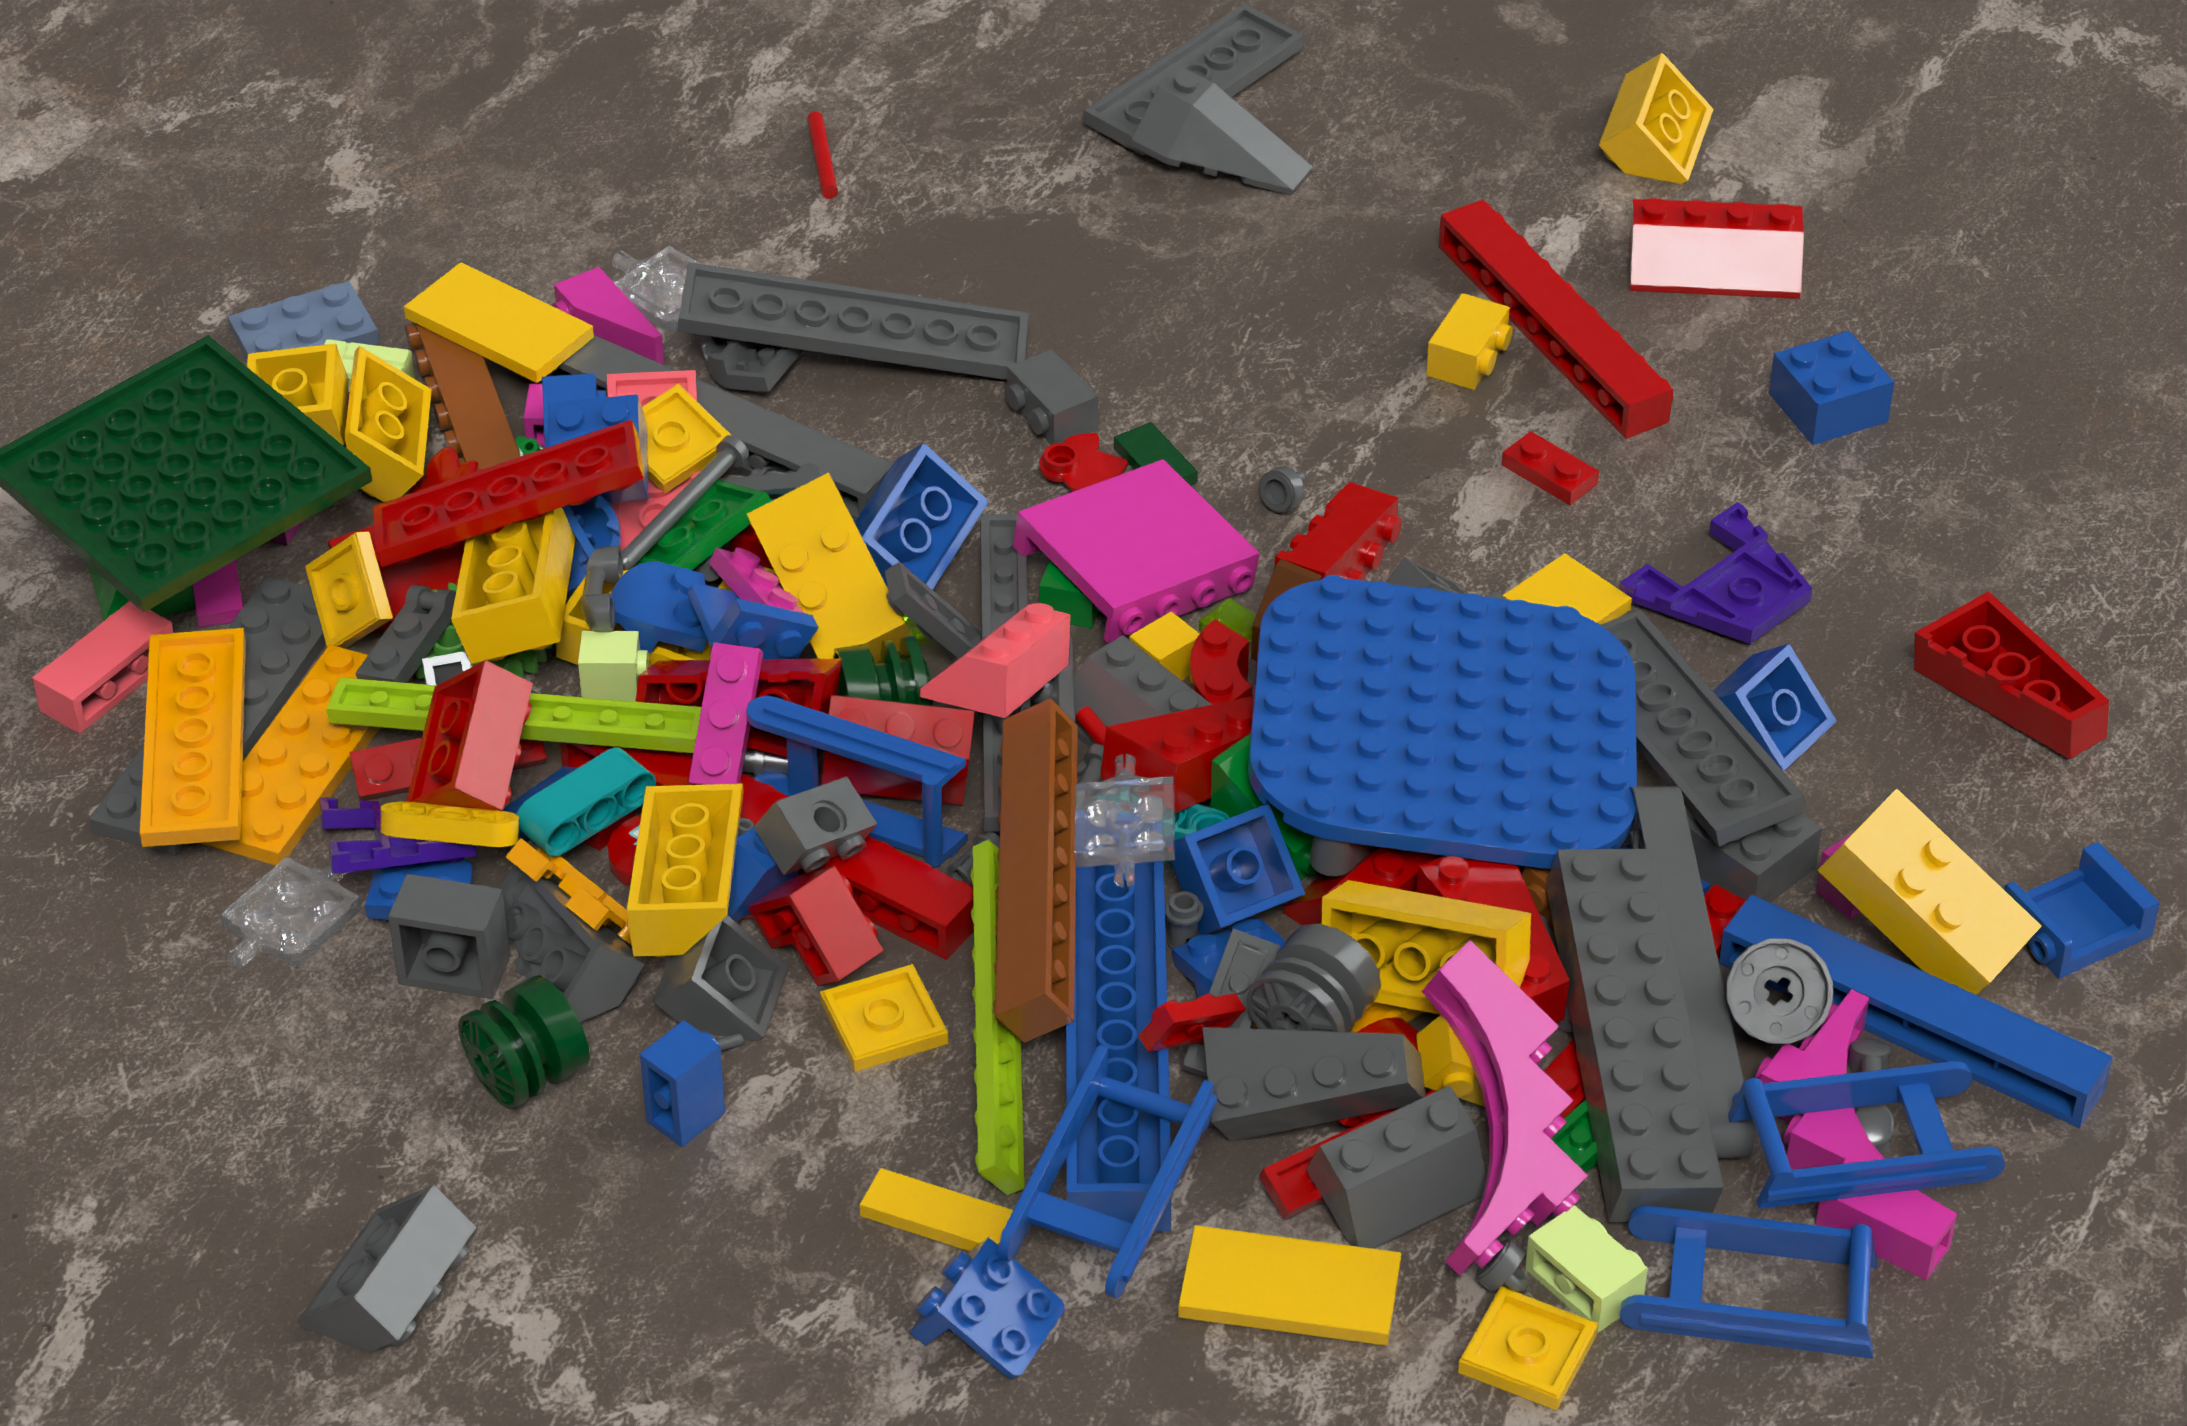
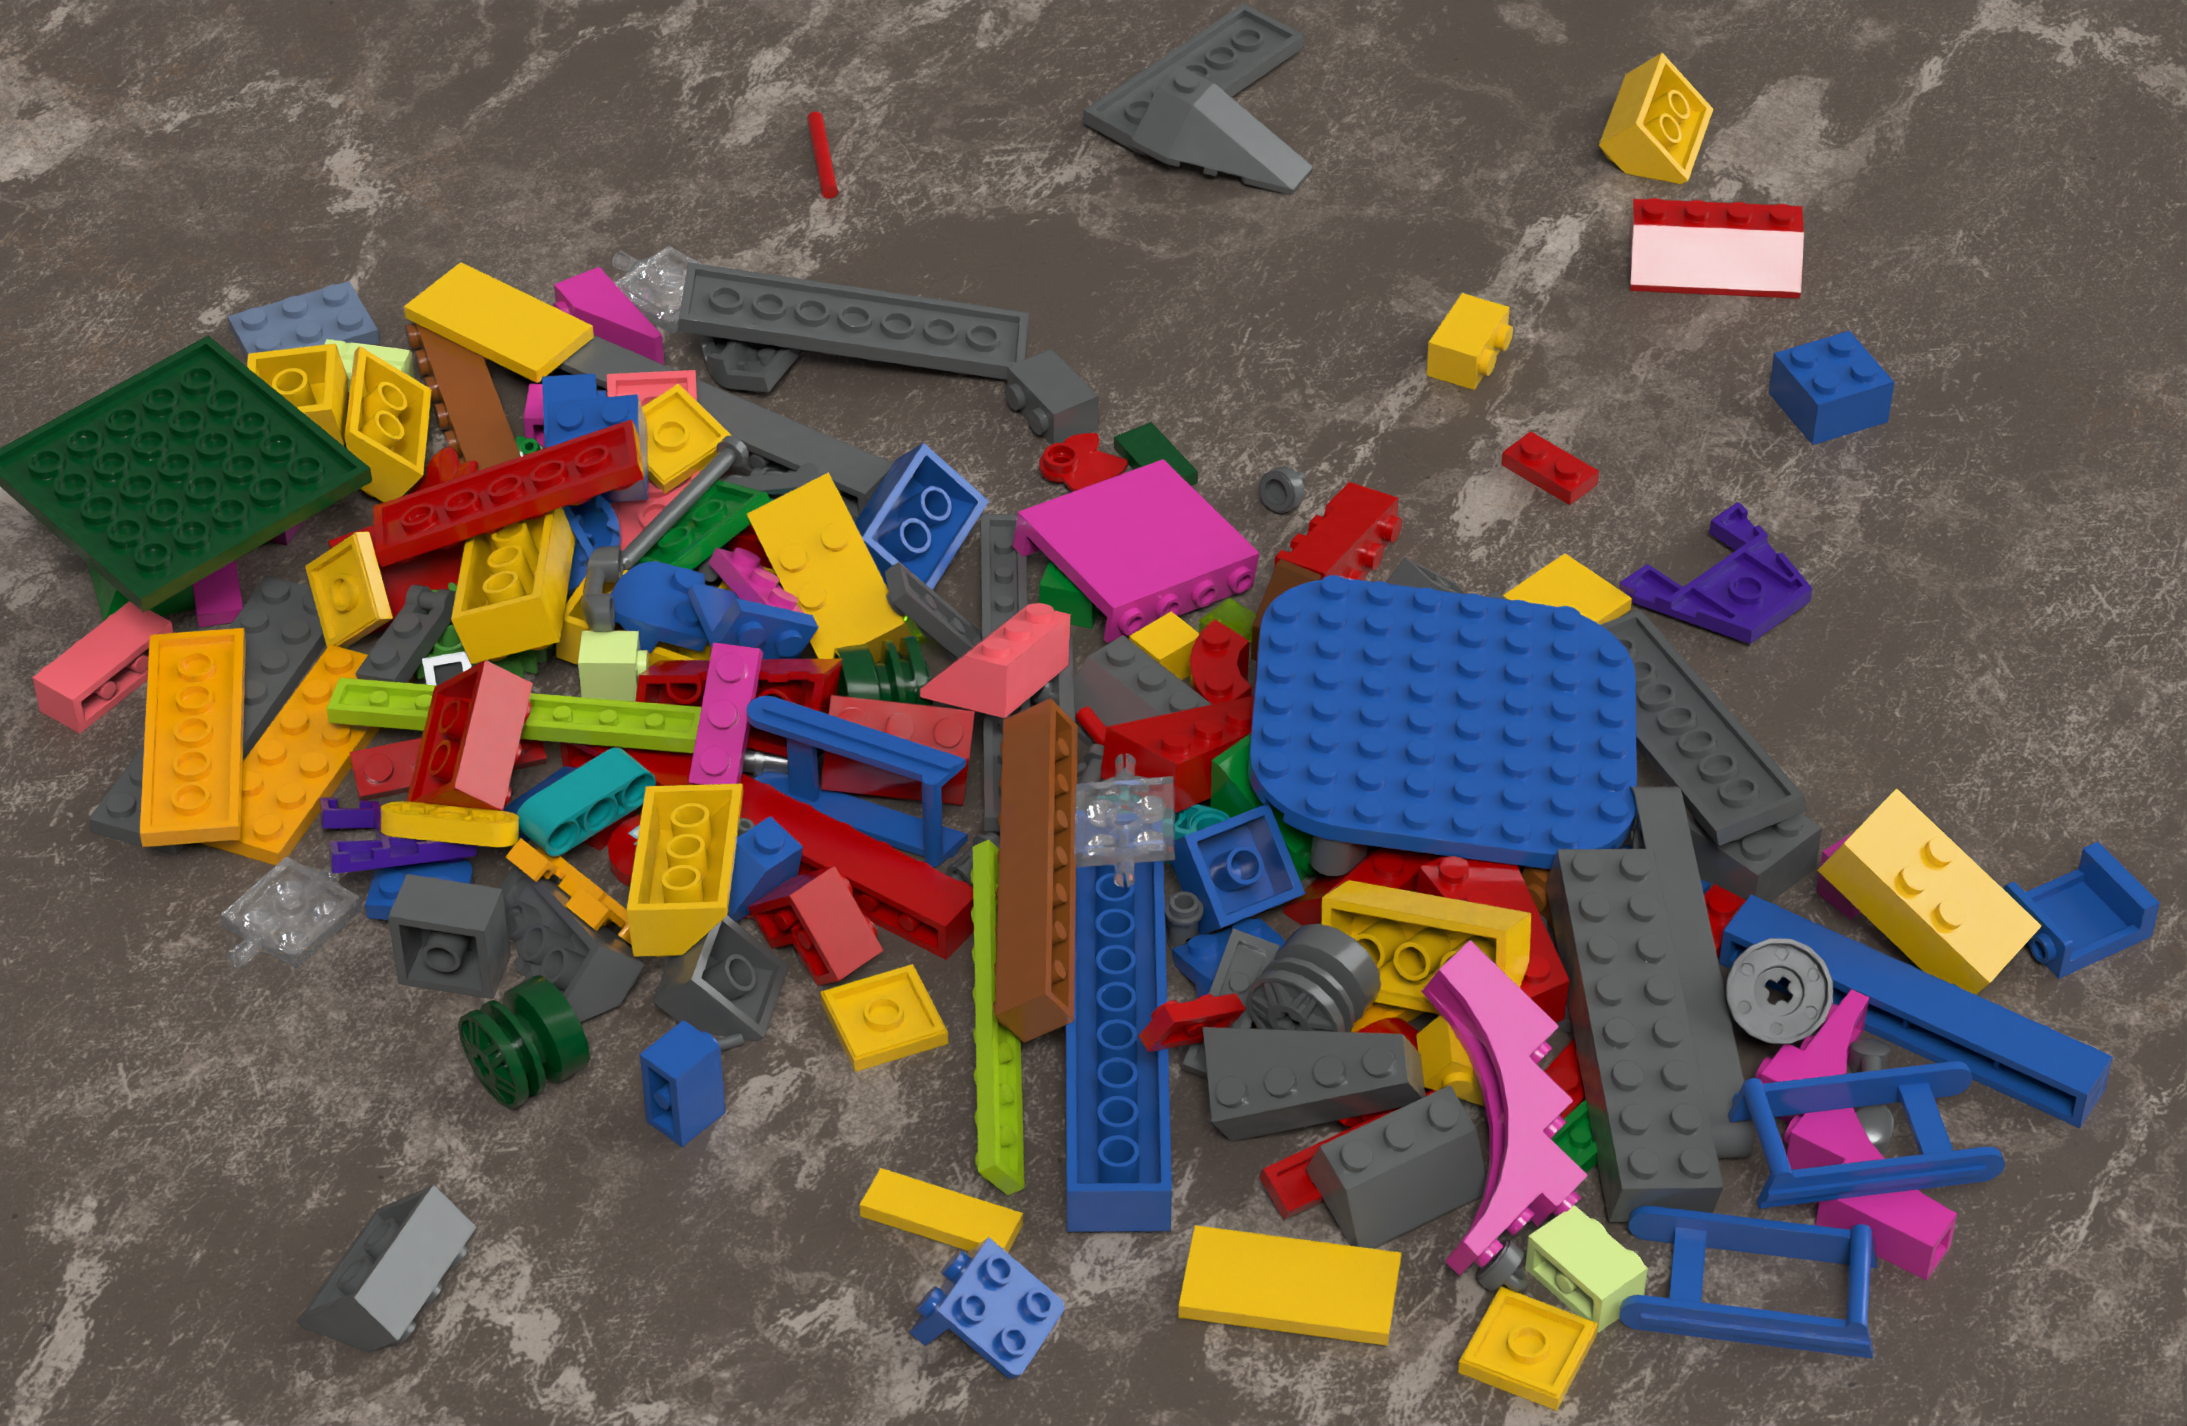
dark grey brick [754,777,877,875] -> none
blue piece [998,1044,1218,1299] -> none
red brick [1439,199,1674,439] -> none
blue slope [1713,644,1837,771] -> none
red wedge [1914,591,2109,759] -> none

